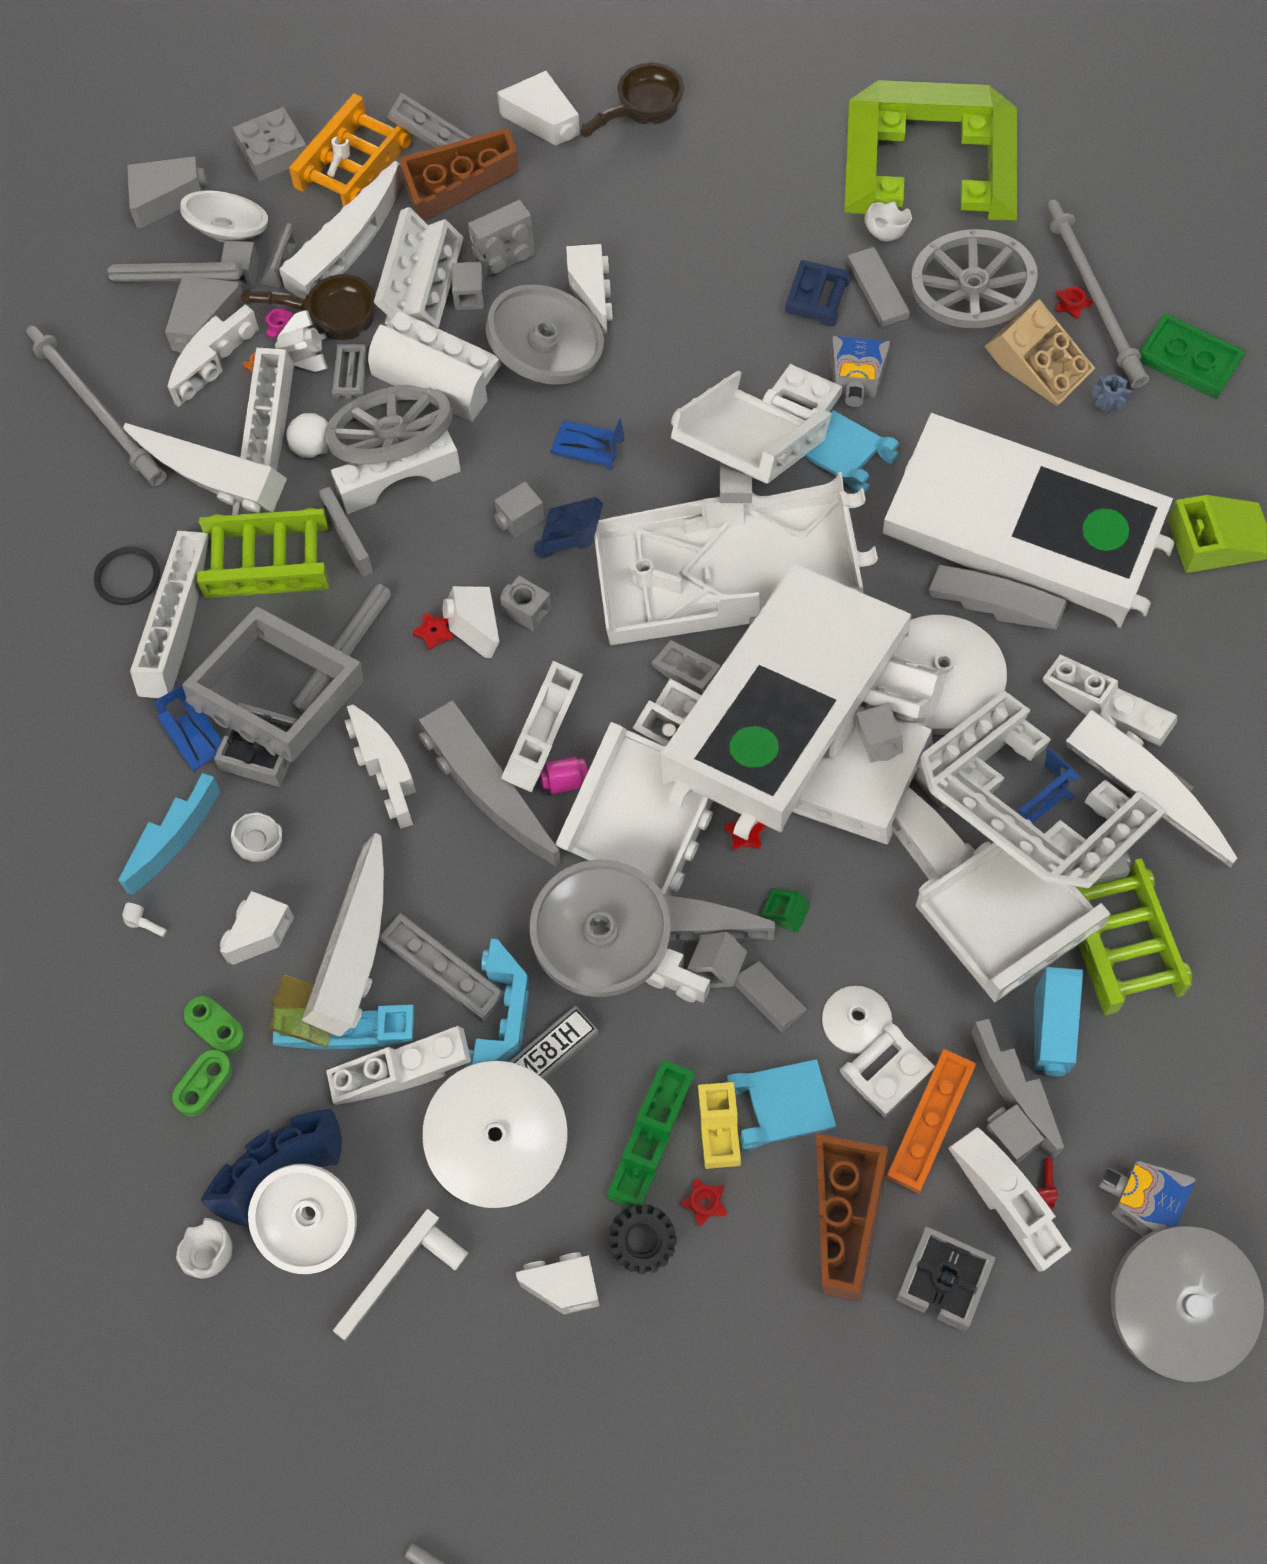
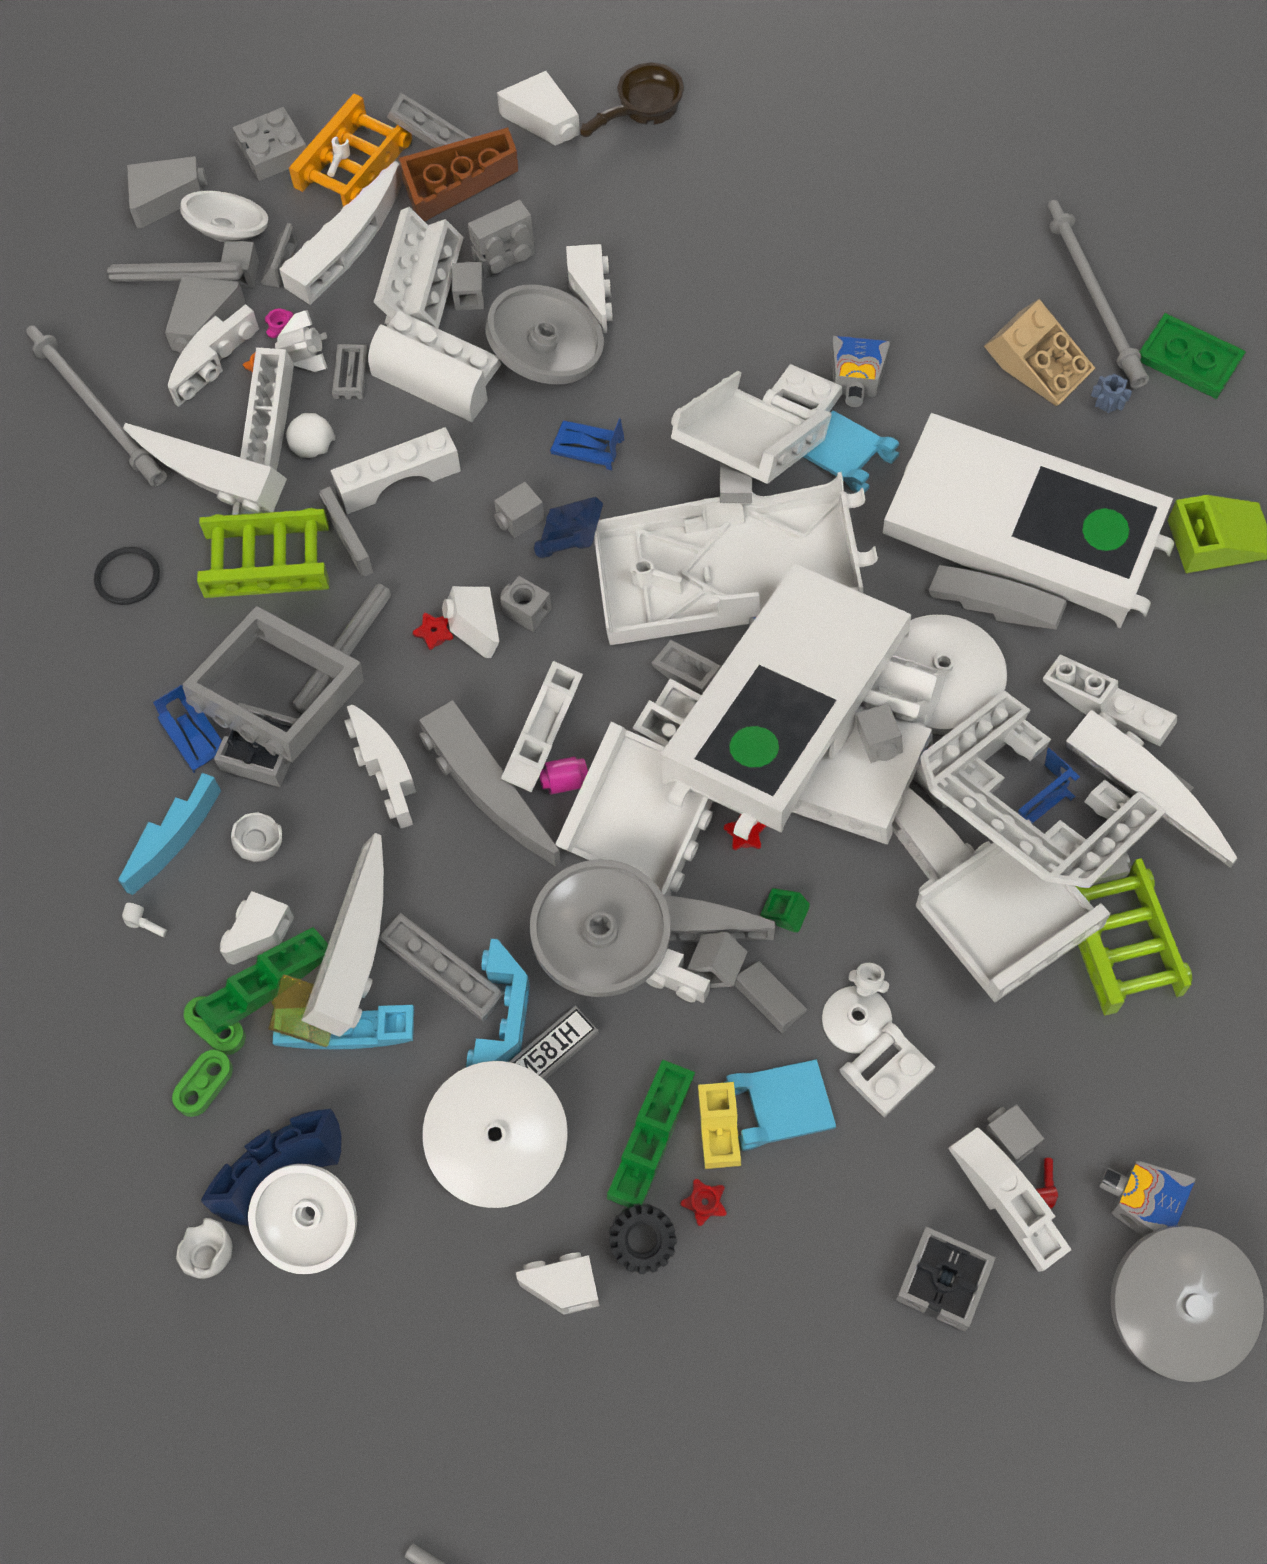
white slope [130,531,209,698] -> none
dark brown piece [240,274,376,341] -> none
light grey wheel [325,385,452,464] -> none
white slope [326,1026,471,1105] -> none
white piece [333,1209,468,1342] -> none
dark blue plate [785,260,851,326] -> none
dark orange wedge [816,1133,889,1302] -> none
lime slope [844,80,1017,221] -> none
light grey tile [847,247,910,327] -> none
white hair [864,201,912,242] -> none
orange plate [886,1049,976,1194] -> none
light grey wheel [911,229,1038,328] -> none
light grey slope [971,1019,1064,1158] -> none
medium azure slope [1034,967,1083,1077] -> none
red plate [1055,286,1093,319] -> none
none -> green slope [195,927,328,1035]
none -> white plate [849,963,889,996]

